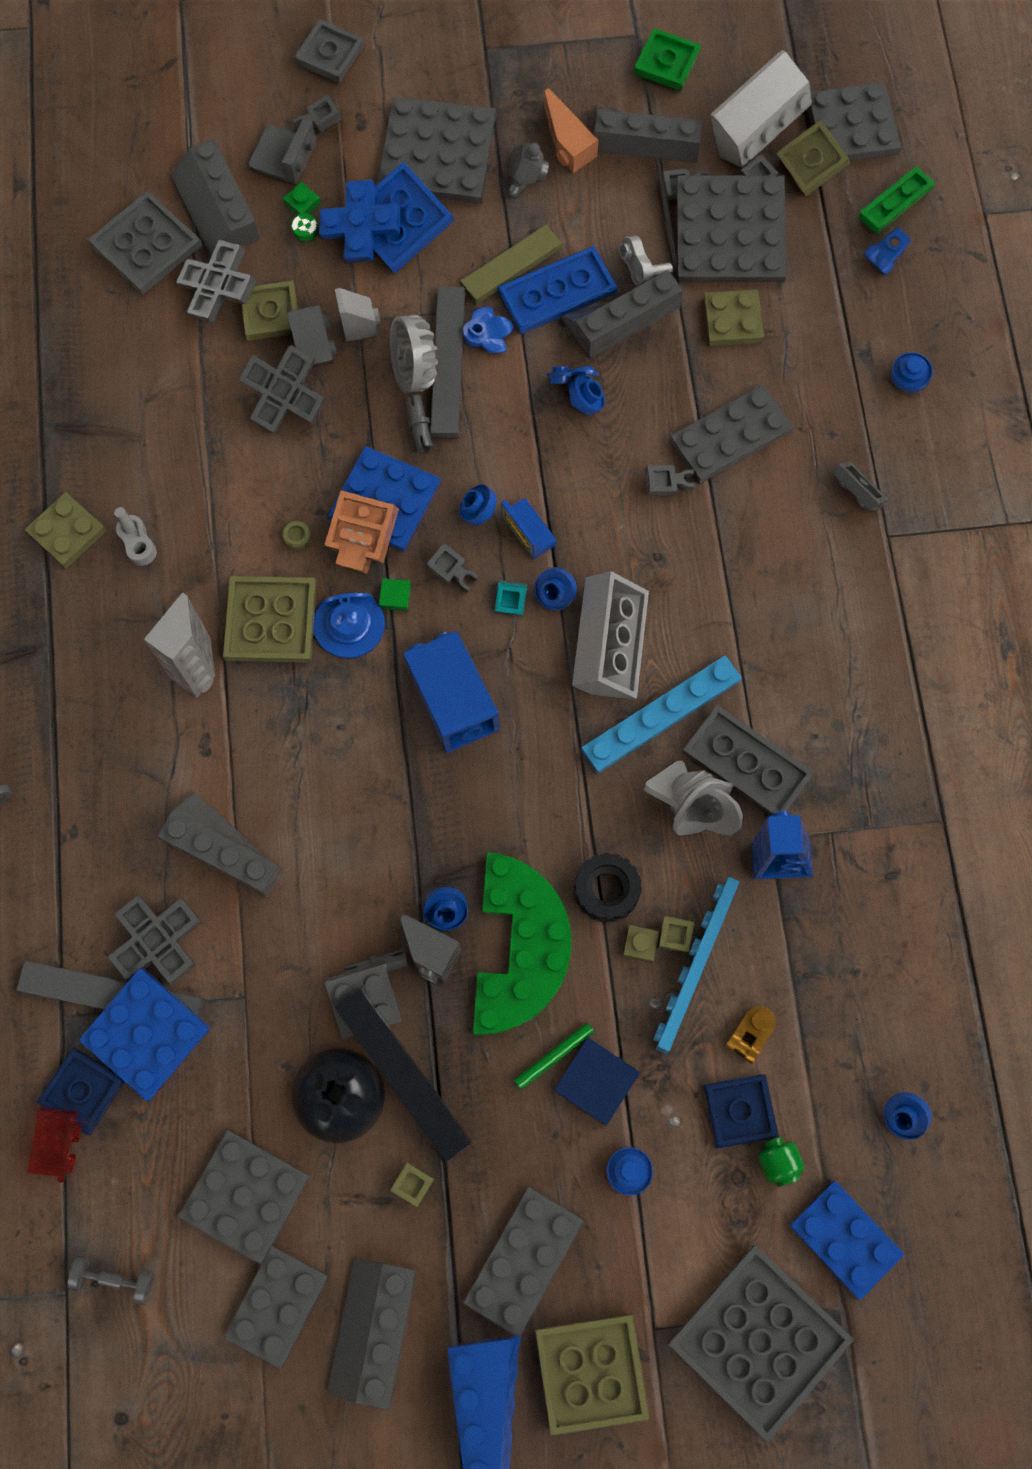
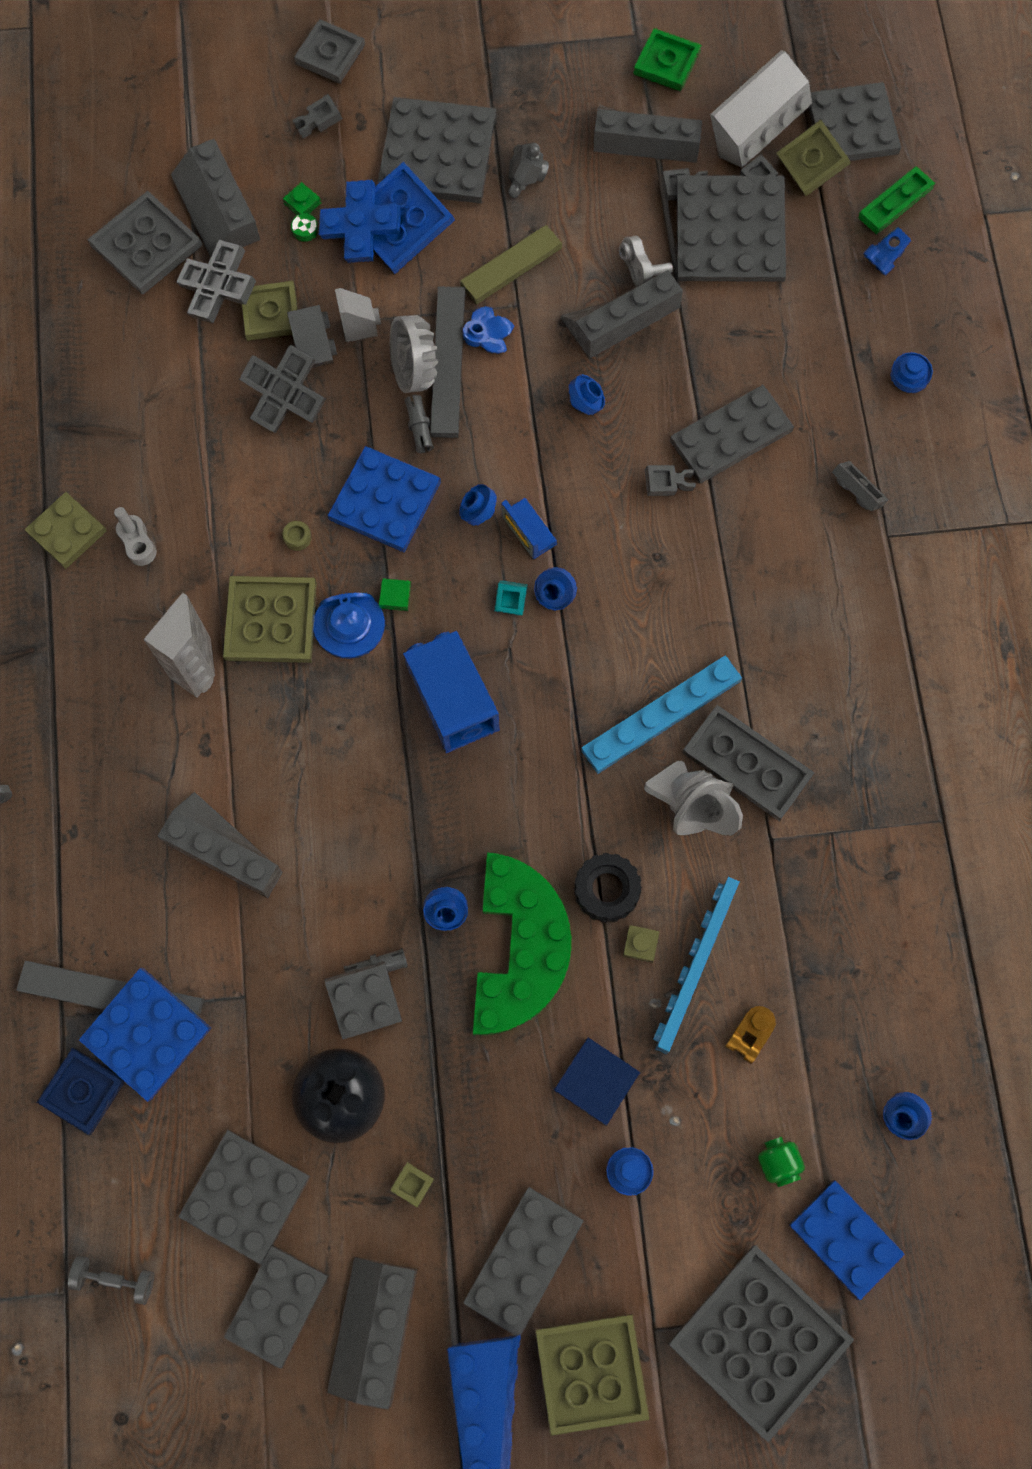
clear red bracket [27,1107,82,1183] -> none
dark grey plate [108,895,202,985] -> none
dark grey bracket [249,119,317,185] -> none
nougat piece [325,490,399,574] -> none
black tile [334,988,472,1162] -> none
dark grey slope [400,914,461,985] -> none
dark grey plate [426,543,479,593] -> none
blue tile [497,246,618,334] -> none
green bar [514,1022,595,1090] -> none
nougat slope [544,88,598,173] -> none
blue plate [547,366,598,384] -> none
light grey slope [572,571,649,700] -> none
olive plate [658,916,694,954] -> none
olive plate [703,290,764,346] -> none
dark blue tile [703,1074,779,1149] -> none
blue wedge [751,811,813,879] -> none

